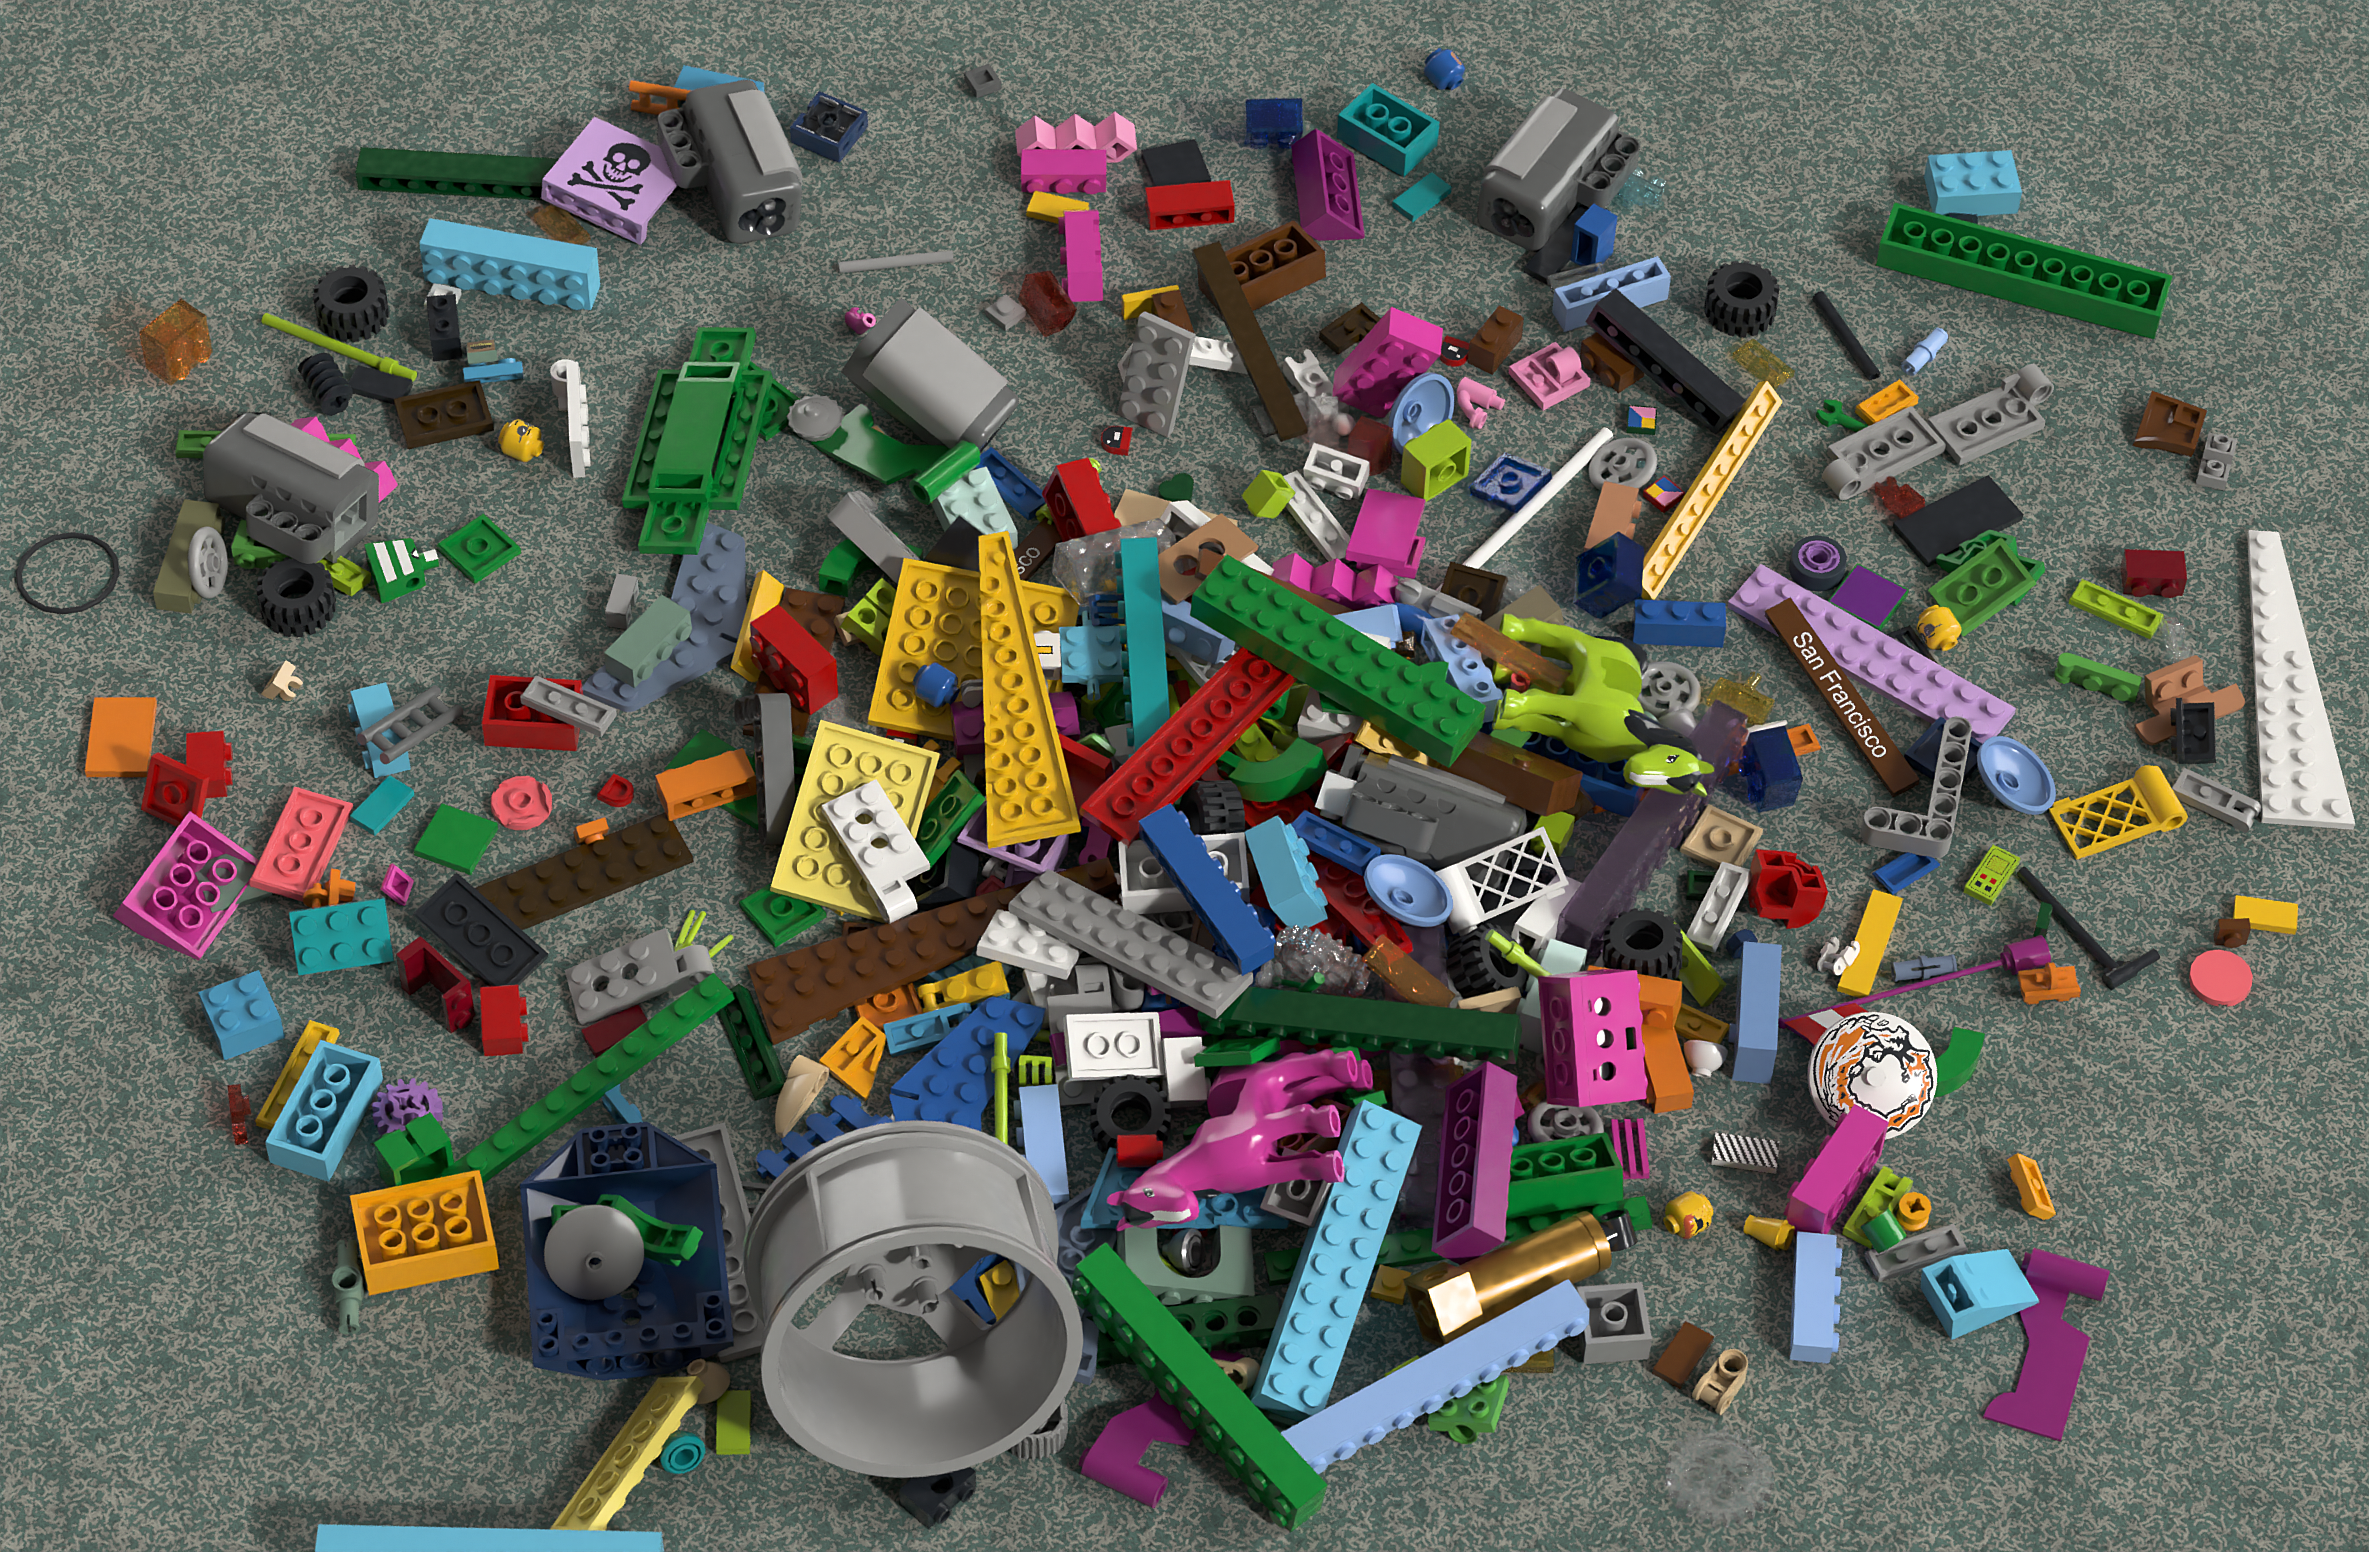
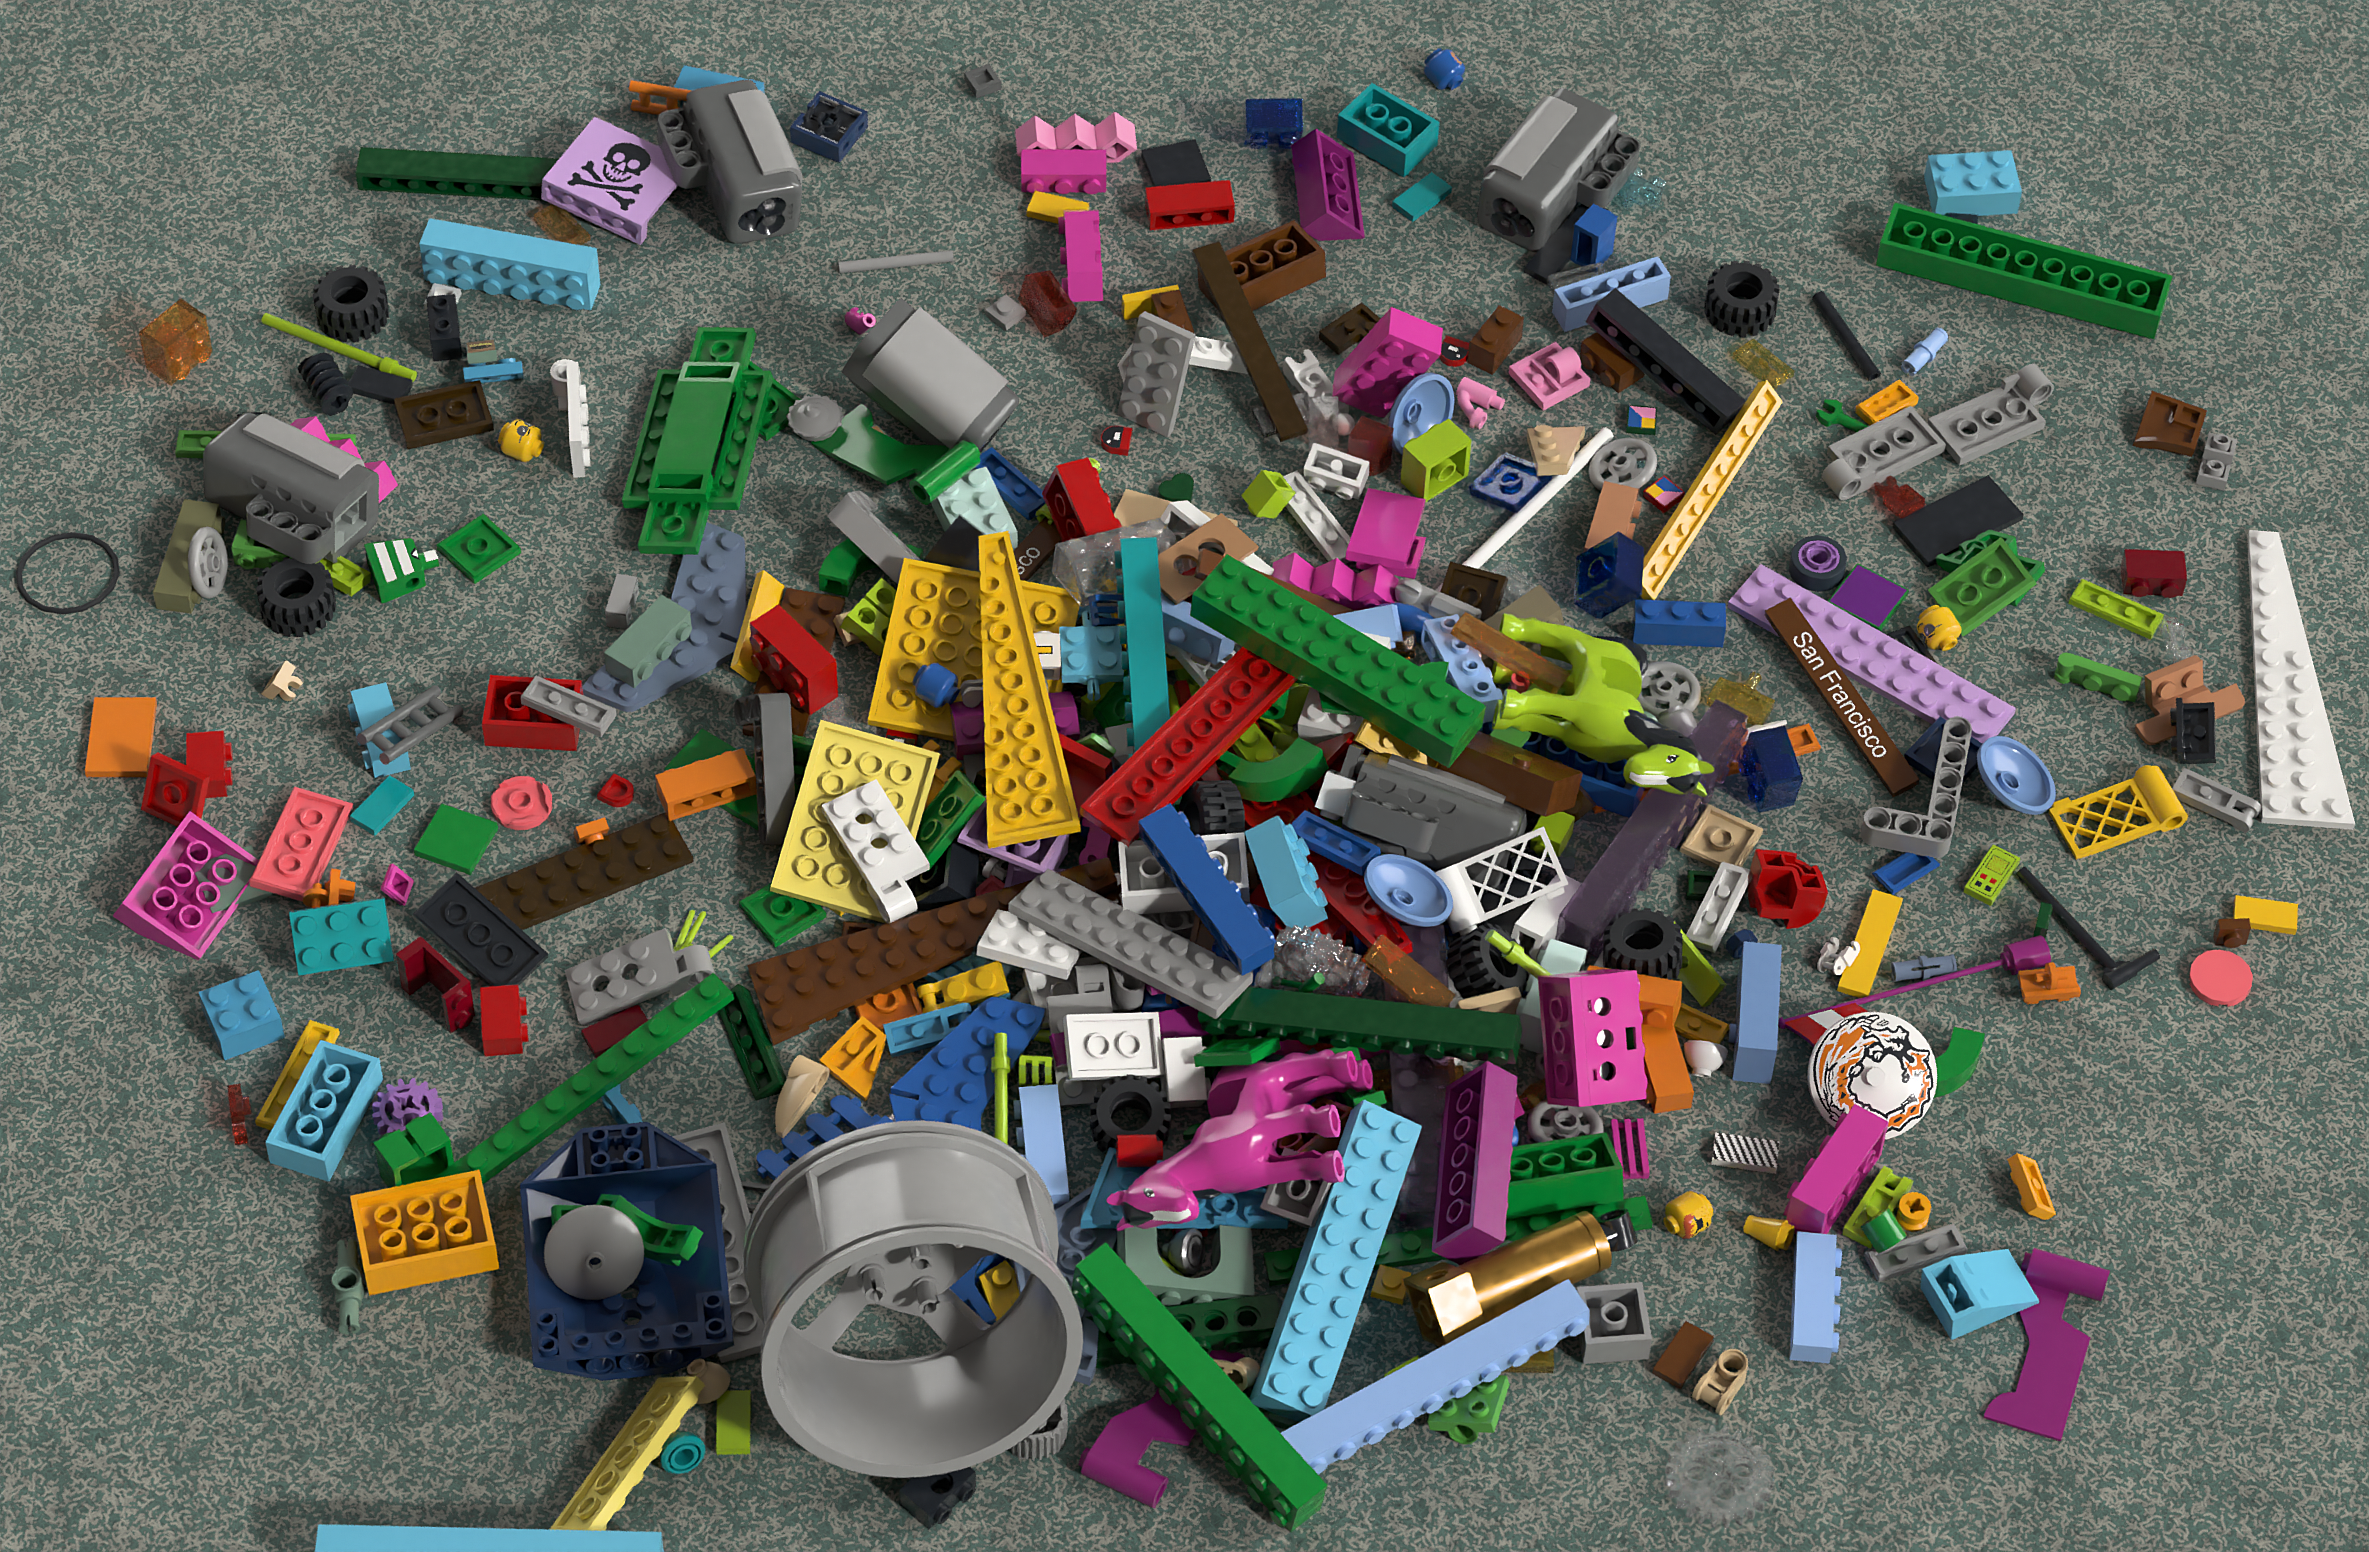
none -> tan wing [1527,425,1585,476]

